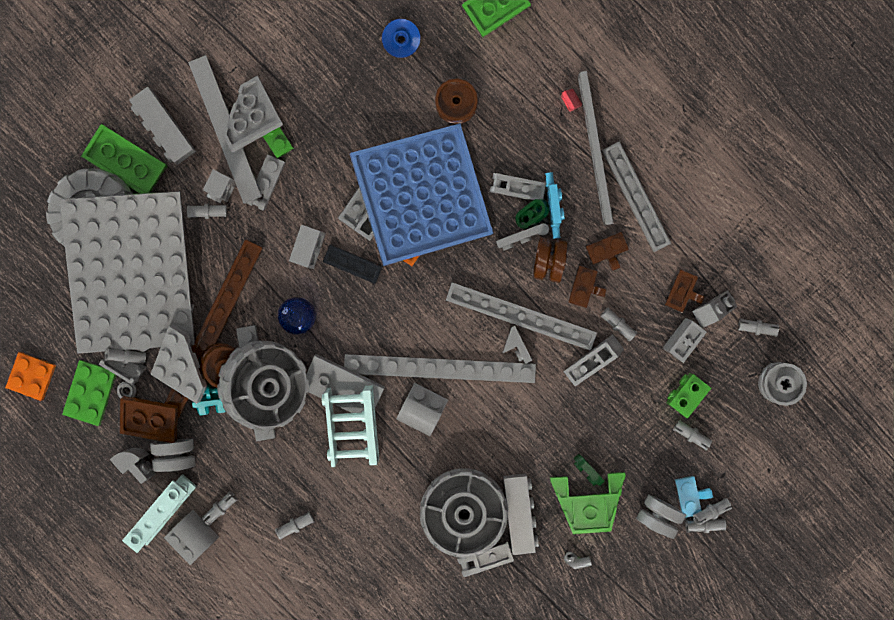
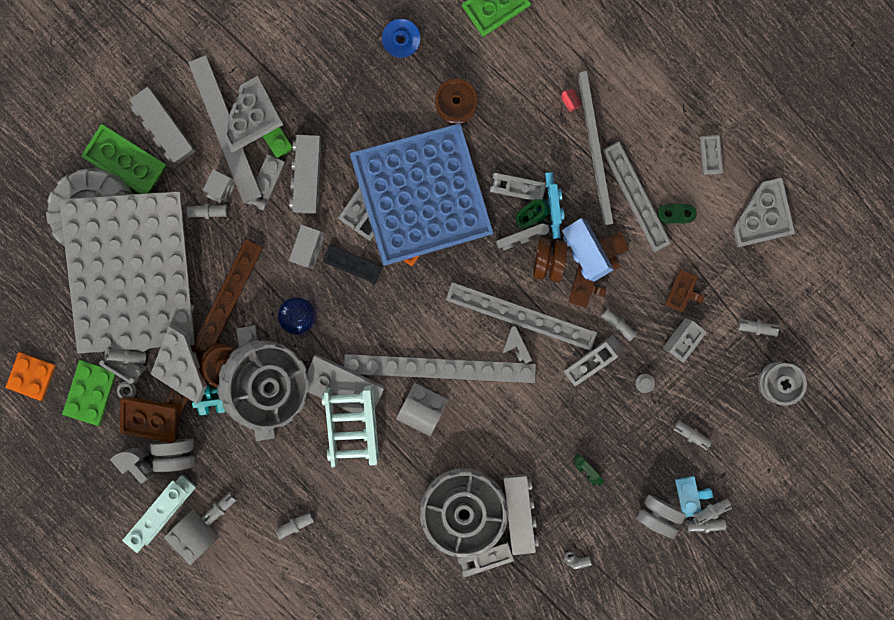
bright green wing [550,472,625,534] -> none
bright green brick [666,373,711,419] -> none
light grey slope [692,290,737,328] -> none
none -> light grey brick [290,135,322,214]
none -> light blue brick [562,218,614,282]
none -> light grey plate [635,374,655,393]
none -> dark green plate [657,204,697,224]
none -> light grey plate [699,134,723,175]
none -> light grey plate [733,178,795,247]

